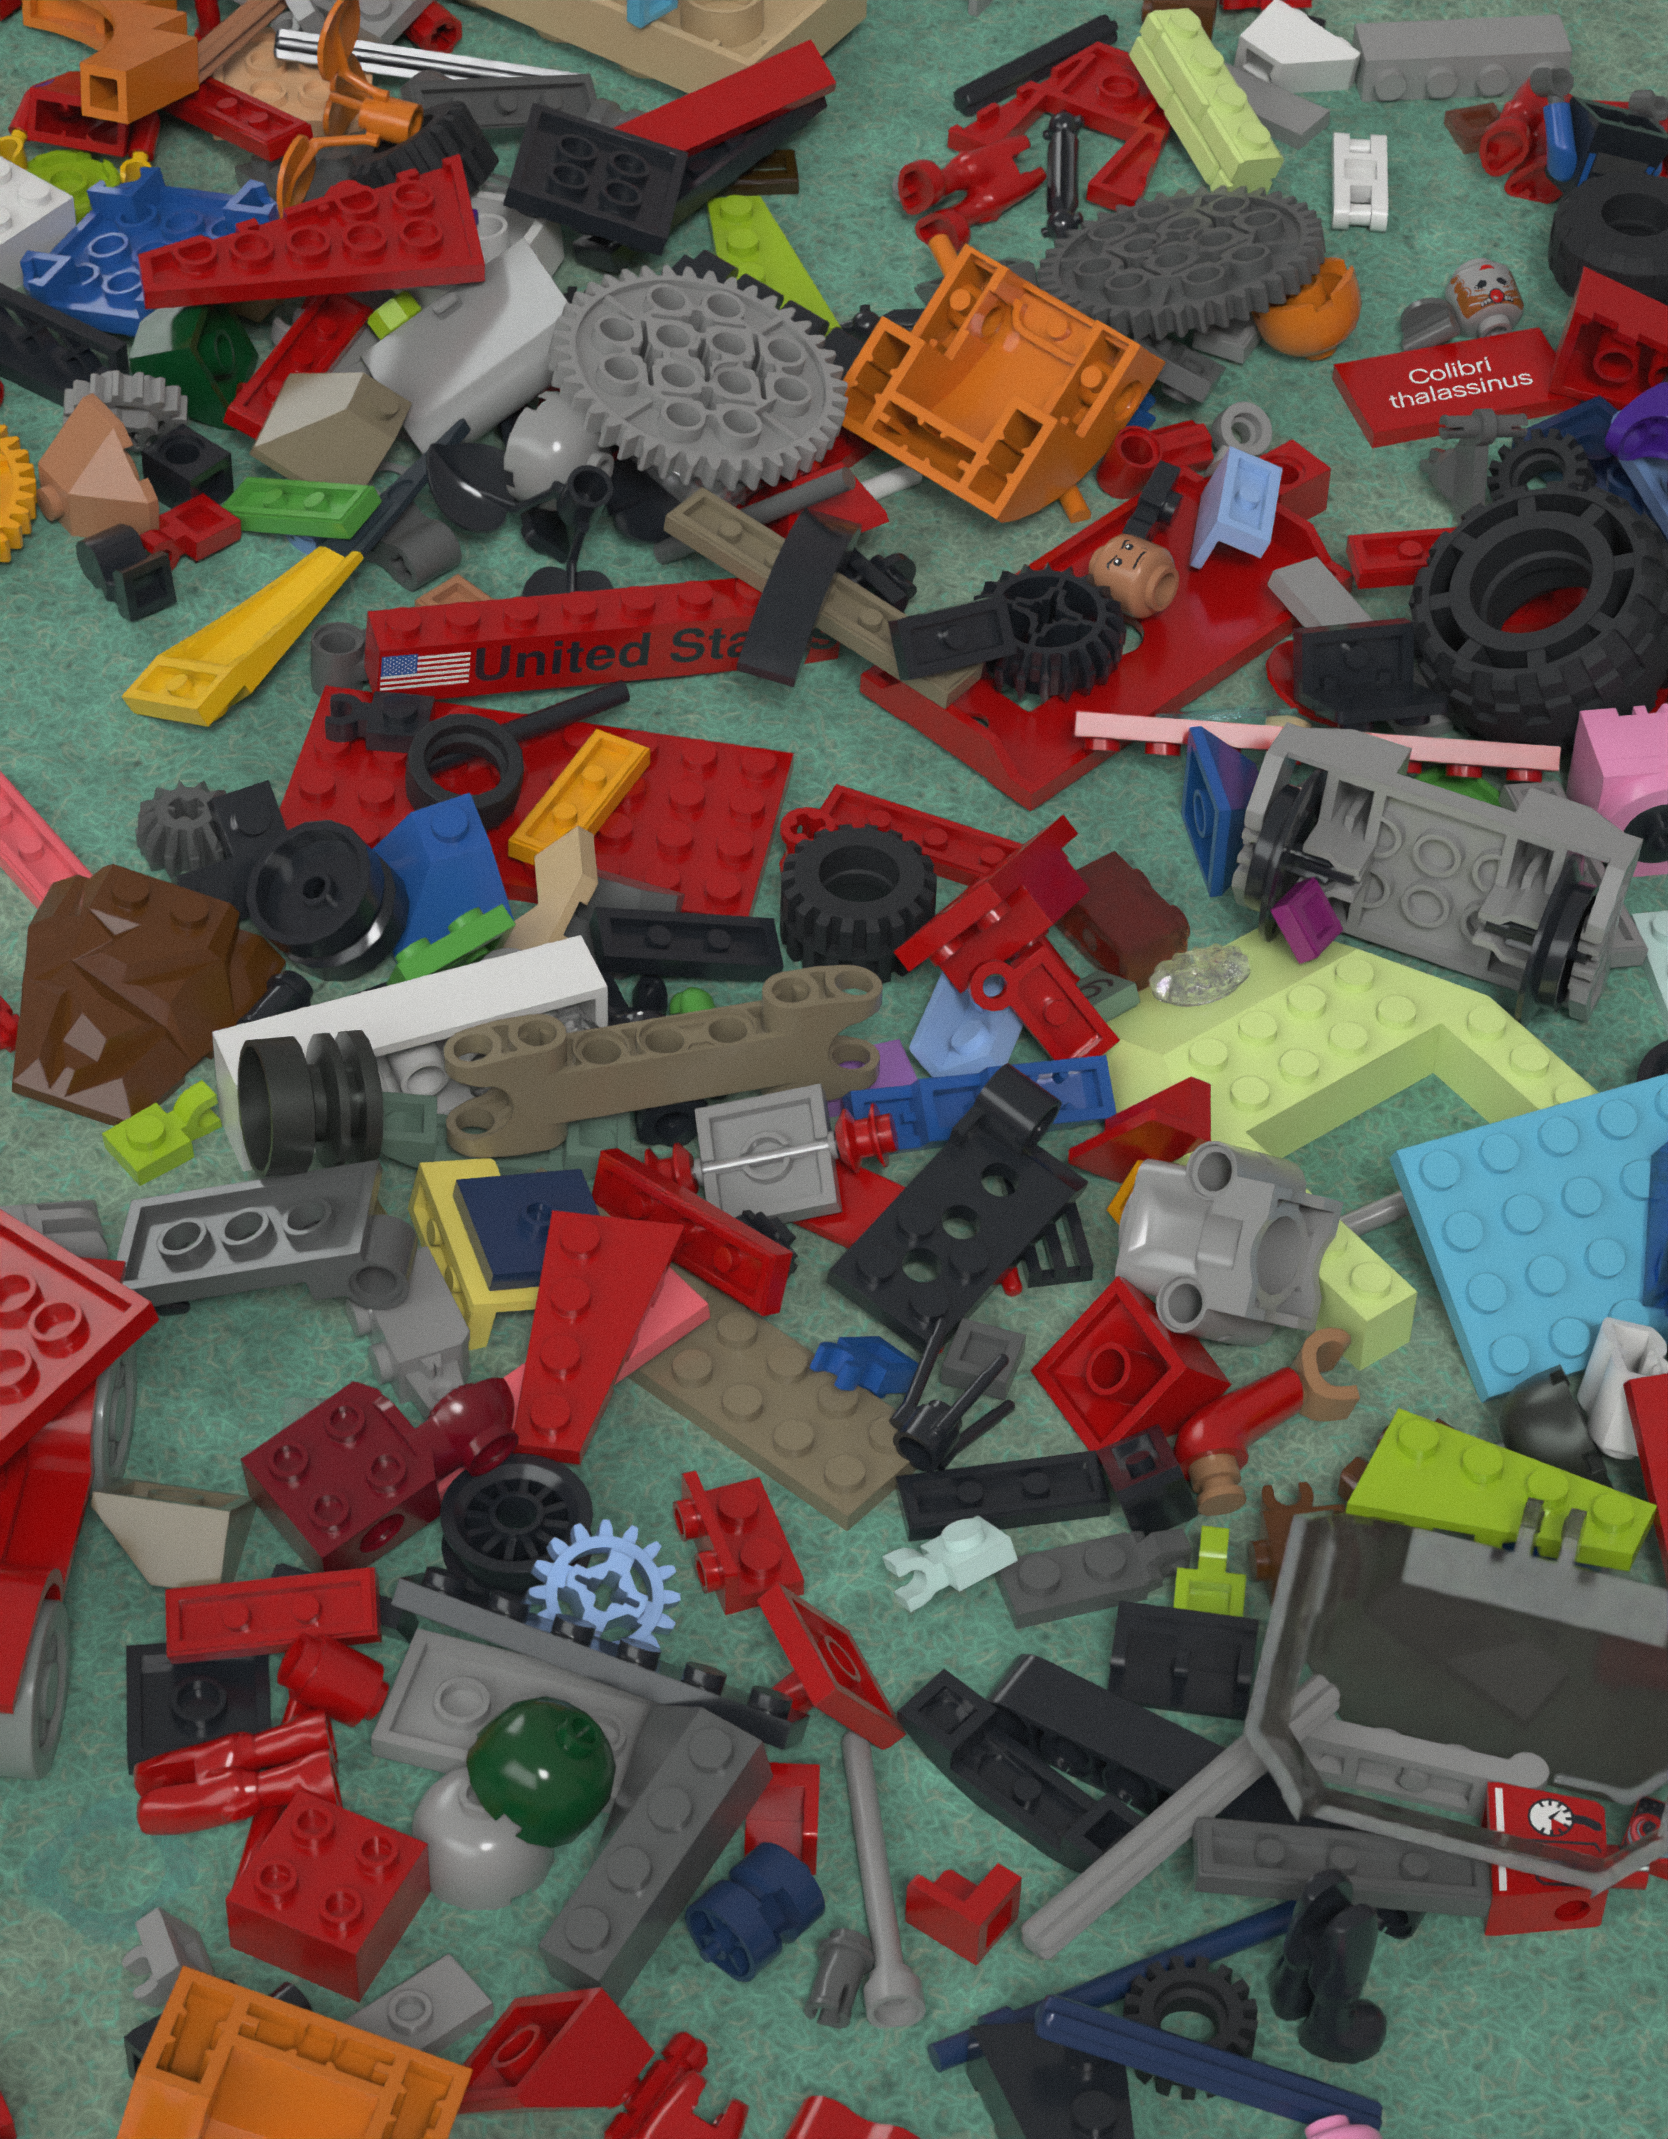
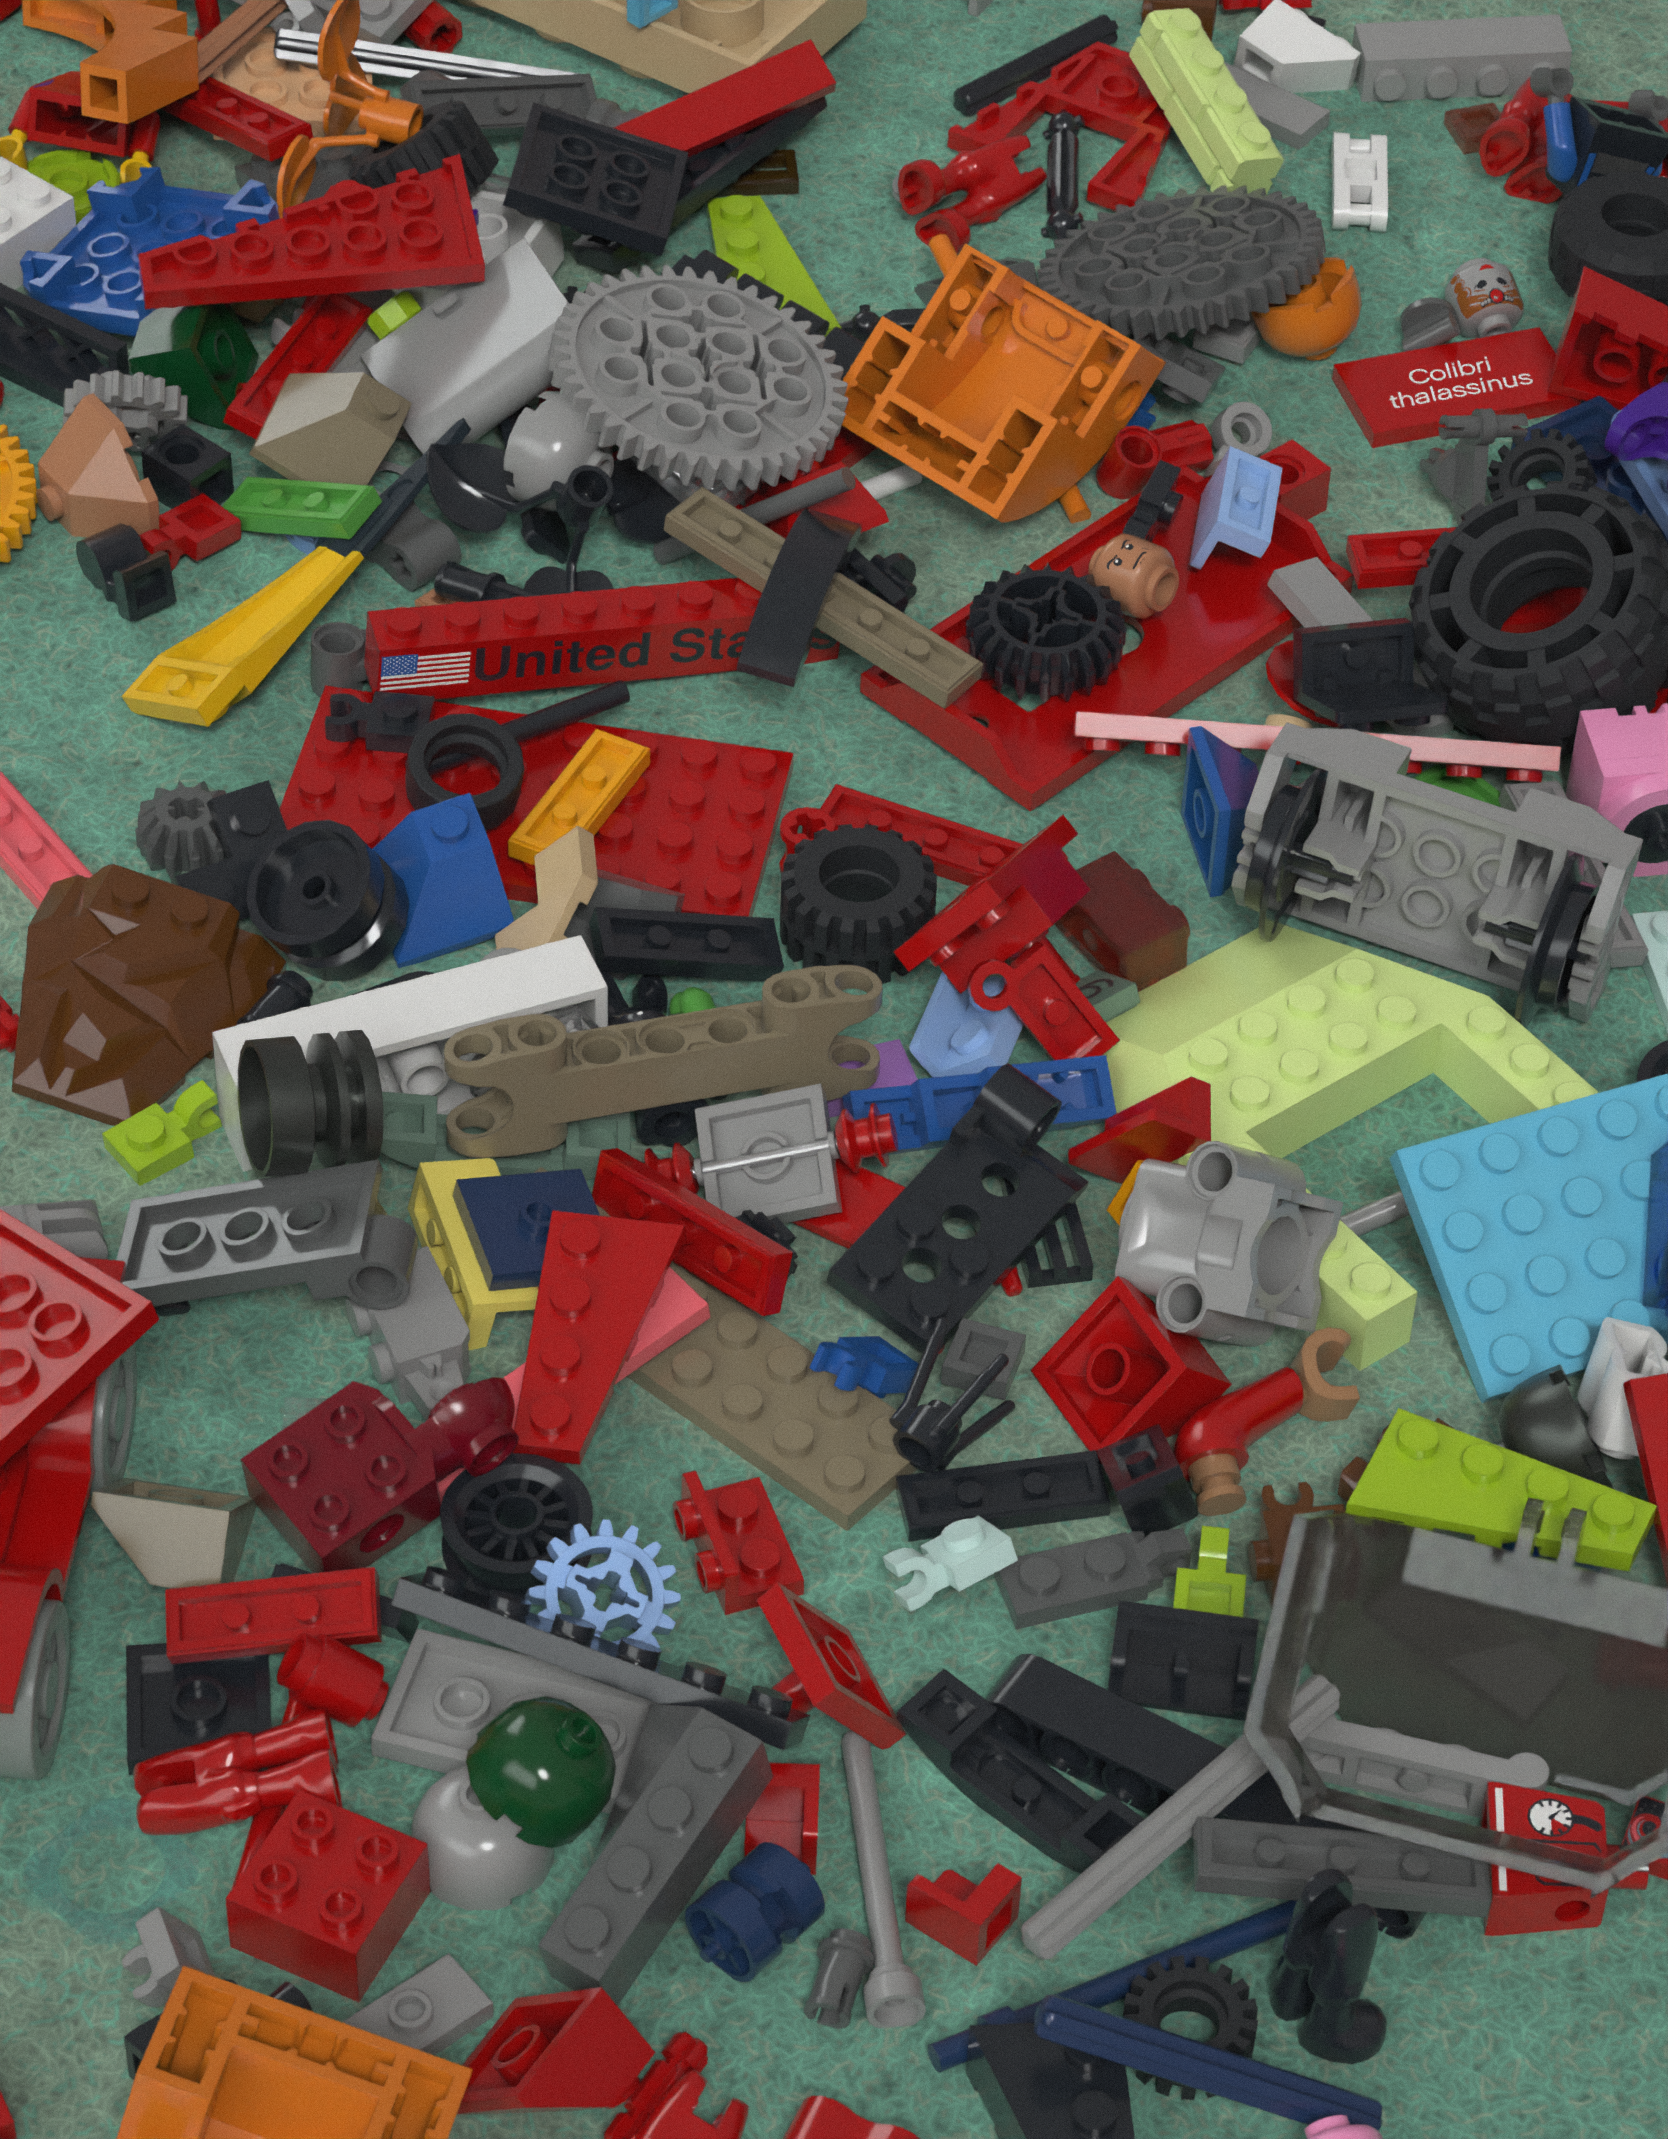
bright green plate [386,904,516,986] -> none
black plate [888,595,1017,681] -> none
clear gear [1149,943,1251,1007] -> none
clear light blue piece [1156,707,1298,720] -> none
magenta tile [1270,877,1343,964] -> none
none -> black axle [434,560,541,602]

